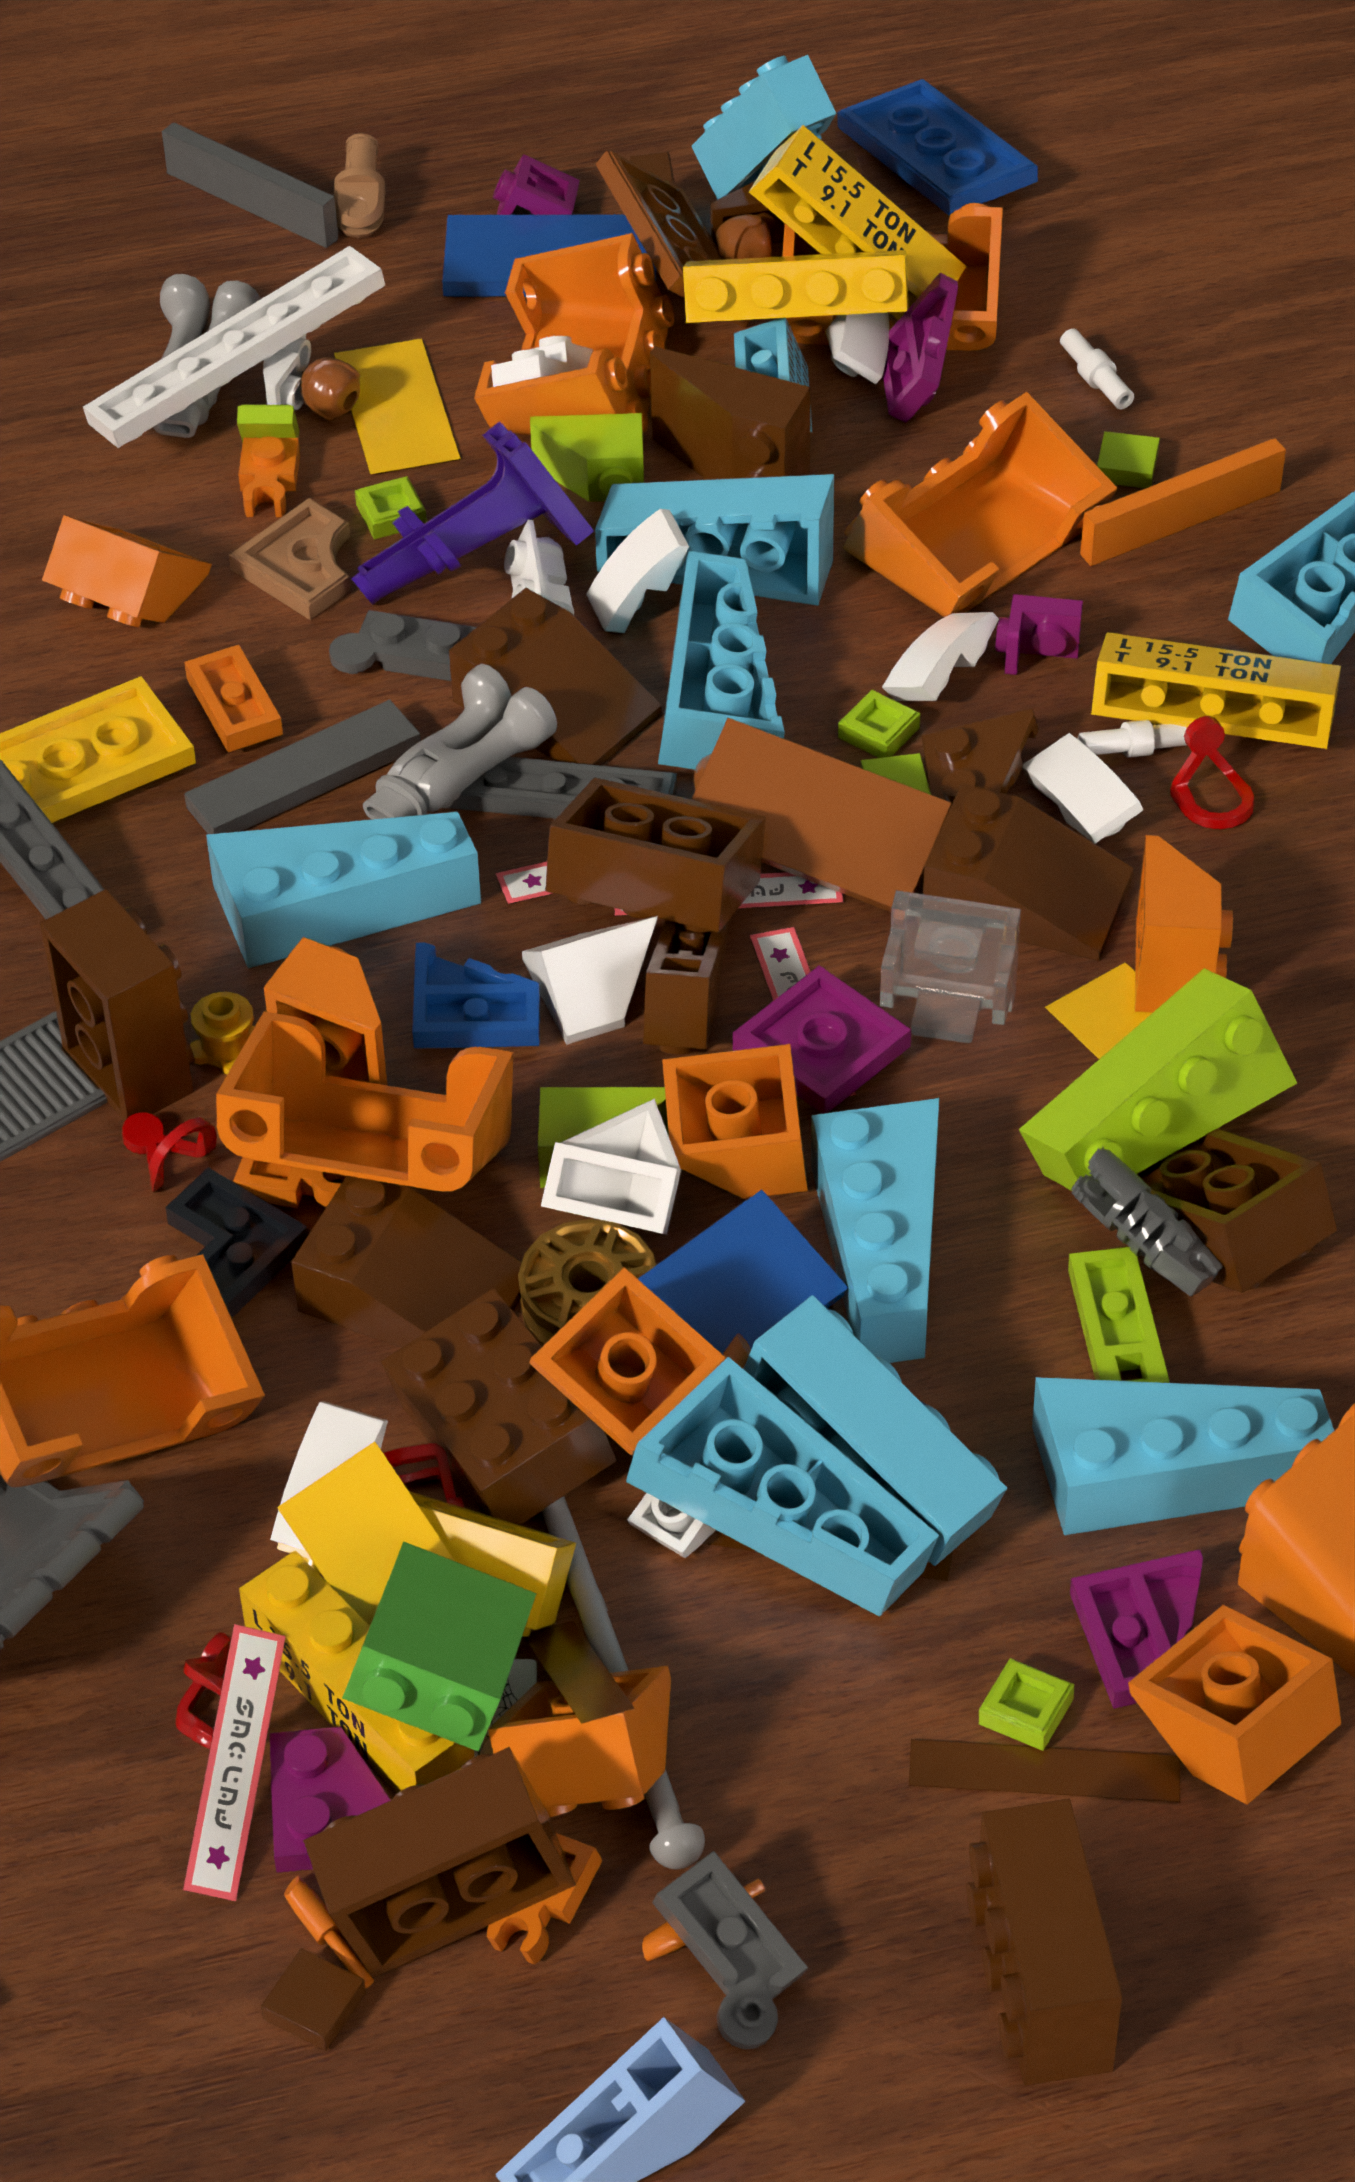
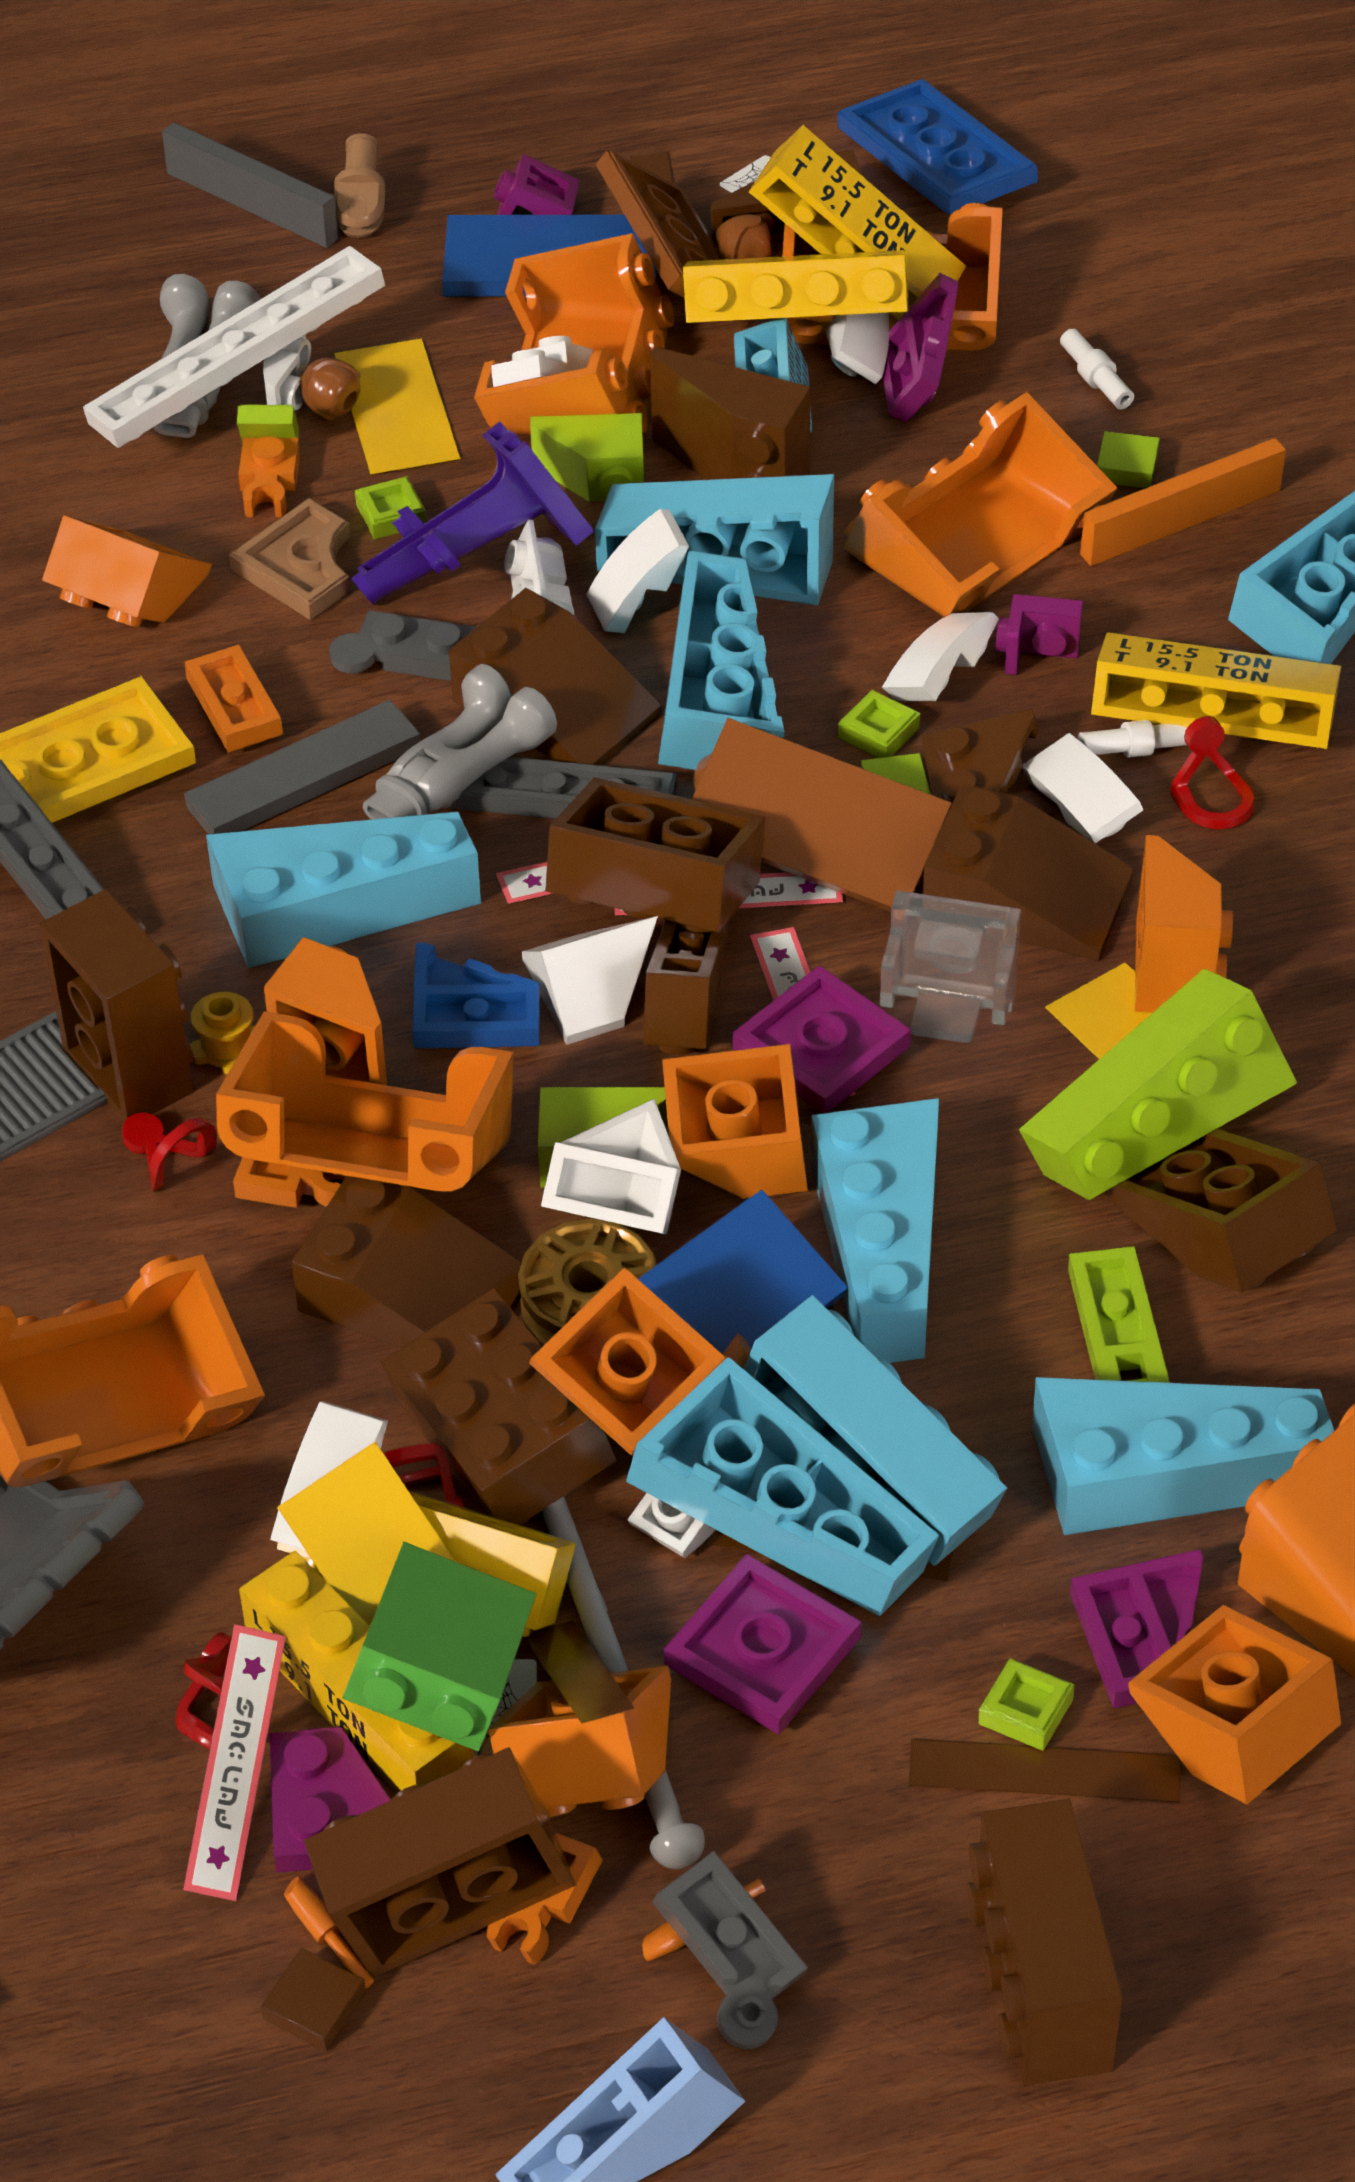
black plate [165,1167,308,1319] -> none
medium azure wedge [691,55,837,200] -> none
dark grey hinge [1071,1147,1223,1296] -> none
none -> magenta plate [664,1554,862,1735]

